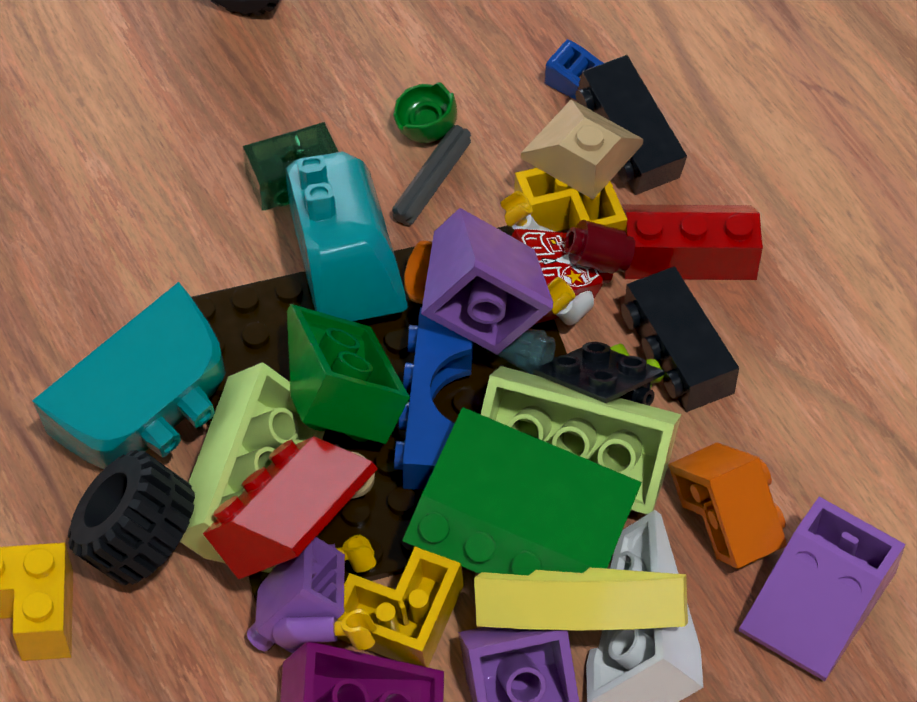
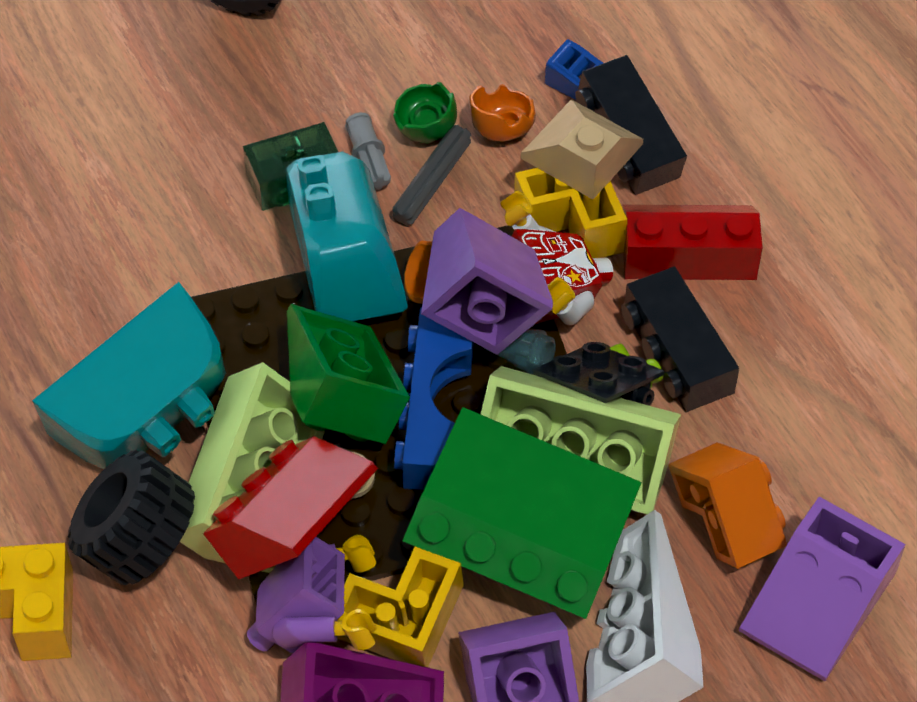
light yellow slope [474,567,688,631] -> none
dark red brick [564,220,635,274] -> none
none -> light grey axle [345,112,391,190]
none -> orange hair [469,84,536,142]

